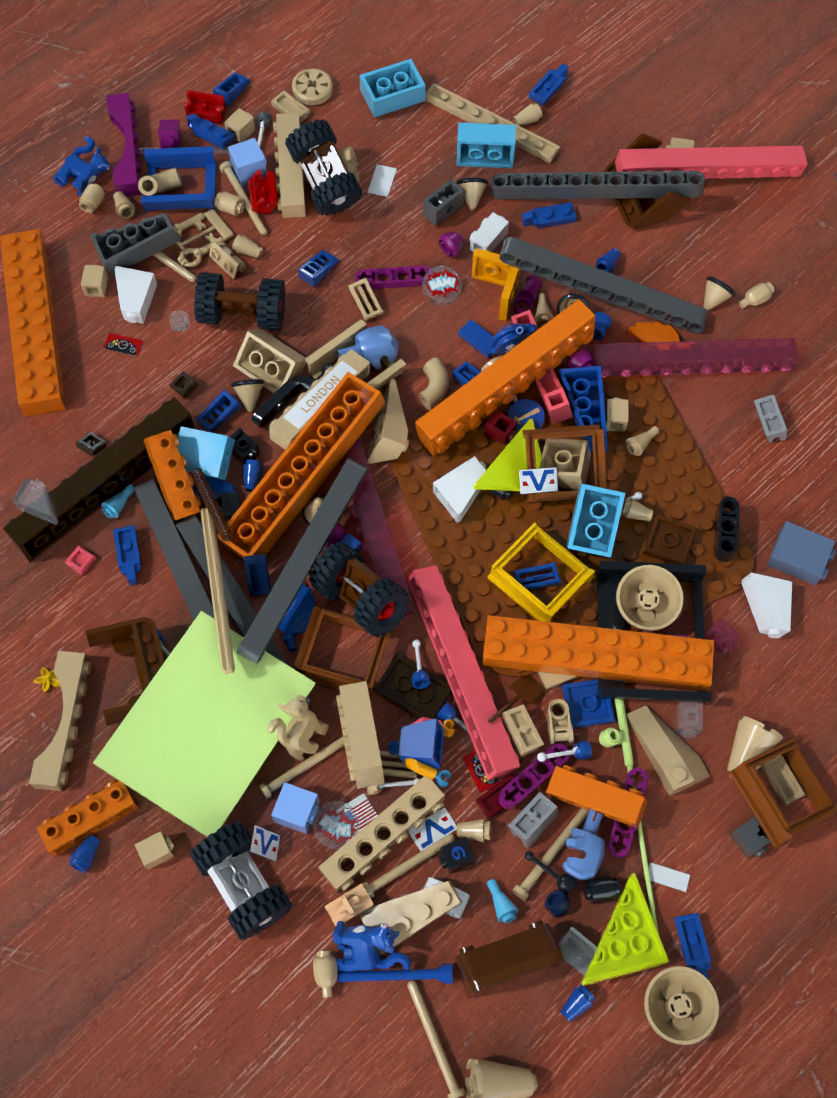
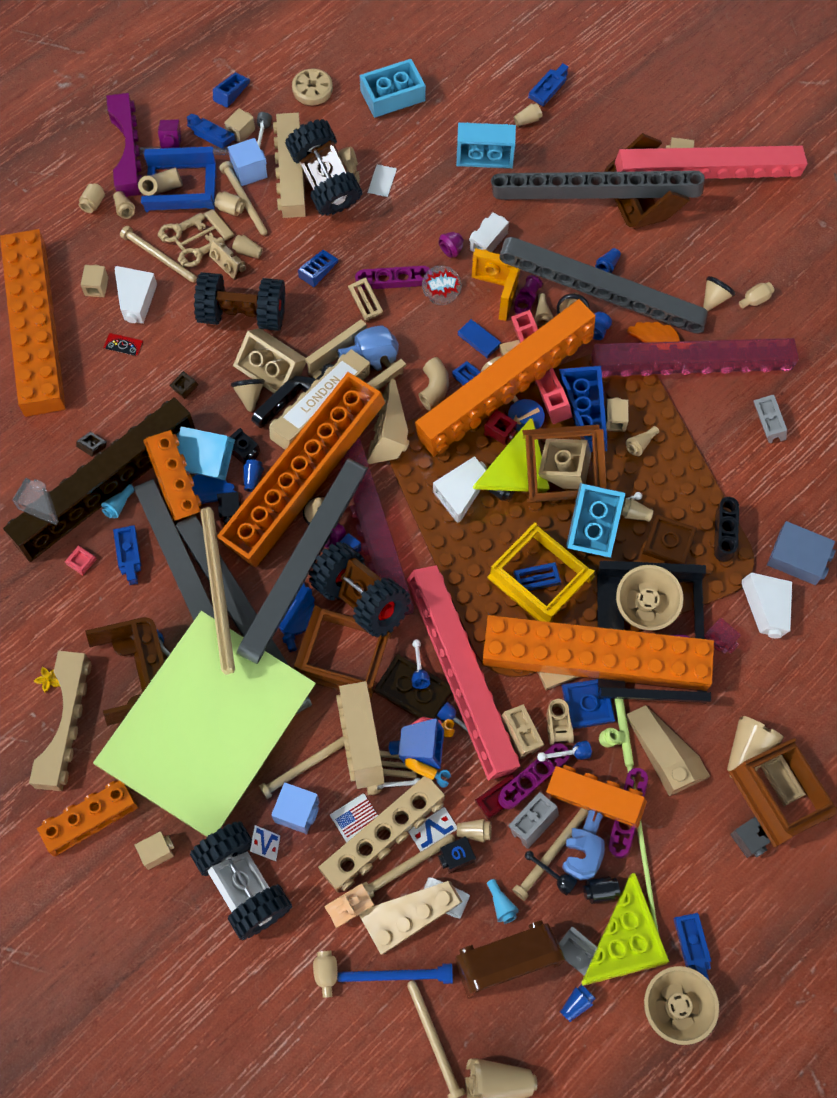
blue animal [53,136,111,197] -> none
blue cone [69,835,101,873] -> none
dark grey wedge [90,213,182,276] -> none
clear tile [169,310,190,331] -> none
red hinge [184,90,226,125] -> none
reddish brown piece [190,468,234,541] -> none
blue slope [196,389,242,433] -> none
dark blue tile [244,554,272,596] -> none
red hinge [248,169,278,215] -> none
tan animal [267,695,329,761] -> none
tan tile [271,91,311,123] -> none
clear tile [313,801,359,849] -> none
blue animal [333,921,411,972] -> none
dark grey brick [423,179,464,226] -> none
tan tile [425,83,560,163] -> none
tan hat [456,177,488,210] -> none
sticker [462,750,498,793] -> none
blue hat [488,323,537,355] -> none
reddish brown piece [488,675,546,723] -> none
white sticker [519,467,558,494] -> none
blue hinge [521,202,577,229] -> none
dark blue tile [545,890,570,918] -> none
magenta cone [567,349,594,368] -> none
white sticker [649,862,690,892] -> none
clear brick [676,702,703,738] -> none

